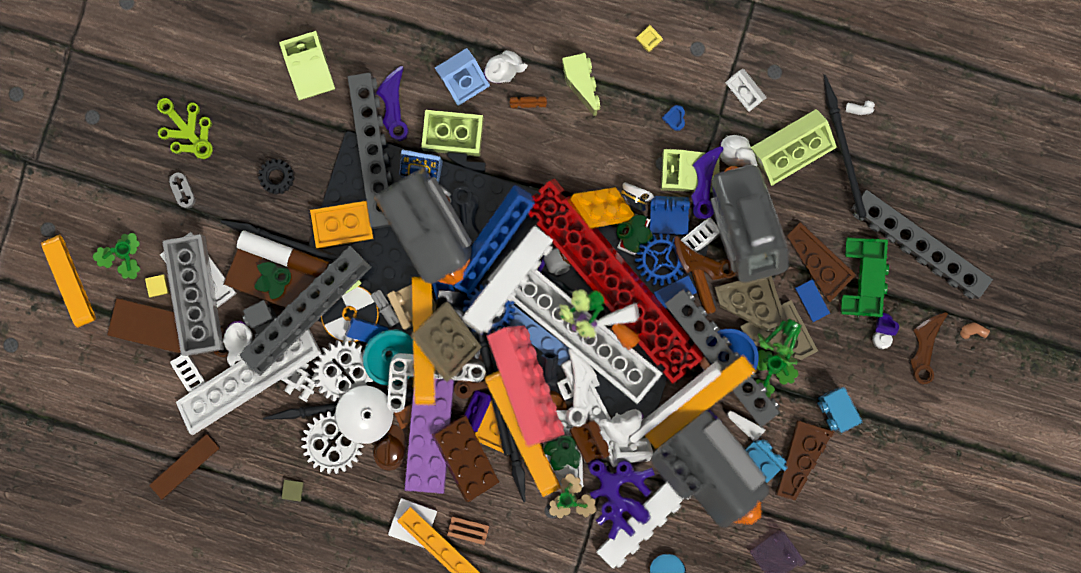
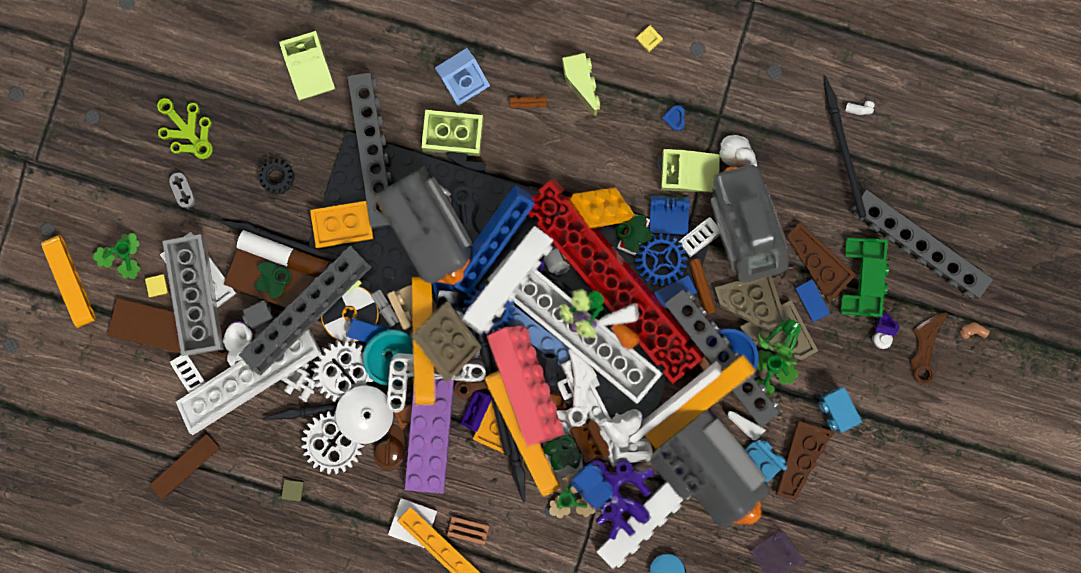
dark purple piece [376,66,409,141] -> none
slope [399,150,443,184] -> none
reddish brown plate [431,415,499,502] -> none
white hair [484,50,528,83] -> none
piece [620,182,654,211] -> none
reddish brown piece [674,236,736,280] -> none
dark purple piece [691,147,723,219] -> none
white slope [725,69,766,112] -> none
yellowish green slope [751,109,837,186] -> none
none -> blue brick [568,464,613,510]

